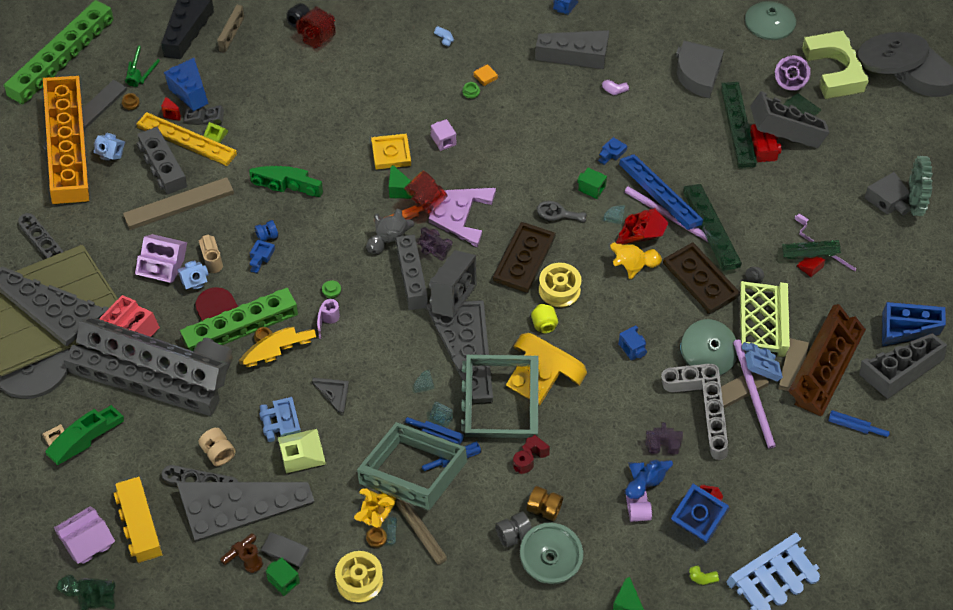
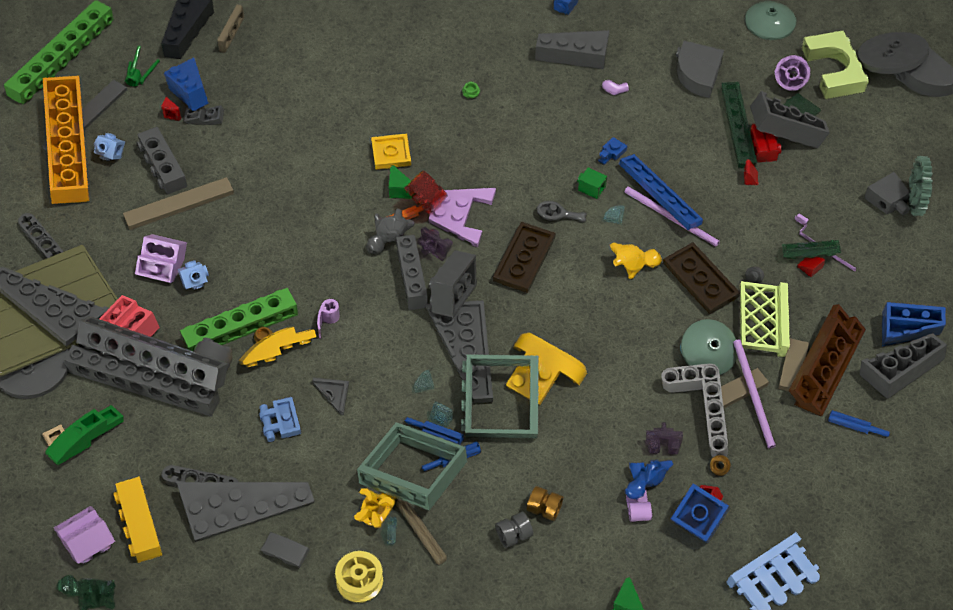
pearl gold plate [122,93,140,110] -> none
yellow tile [136,112,237,166] -> none
dark red tile [196,287,238,321] -> none
tan piece [199,235,223,273] -> none
tan wheel [199,428,236,466] -> none
lime slope [203,122,229,143] -> none
reddish brown piece [220,533,263,573] -> none
green slope [249,166,323,197] -> none
blue plate [250,240,275,273] -> none
blue wheel [254,220,279,242] -> none
green brick [266,557,300,596] -> none
yellowish green slope [278,429,326,473] -> none
black head [286,3,312,29] -> none
clear red brick [296,7,336,48] -> none
bright green plate [322,280,341,298] -> none
pearl gold plate [366,527,387,547] -> none
lavender brick [431,119,456,151] -> none
light blue arm [434,26,454,46] -> none
light orange tile [474,64,498,86] -> none
dark red leg [513,435,550,474] -> none
sand green dish [520,523,583,584] -> none
neon yellow head [531,304,558,334] -> none
light yellow wheel [539,263,581,308] -> none
red slope [616,208,668,245] -> none
blue brick [618,325,647,360] -> none
clear green plate [683,184,742,271] -> none
lime arm [689,566,719,585] -> none
medium blue plate [742,342,783,382] -> none
none -> pearl gold plate [710,455,731,476]
none -> red slope [744,160,758,185]

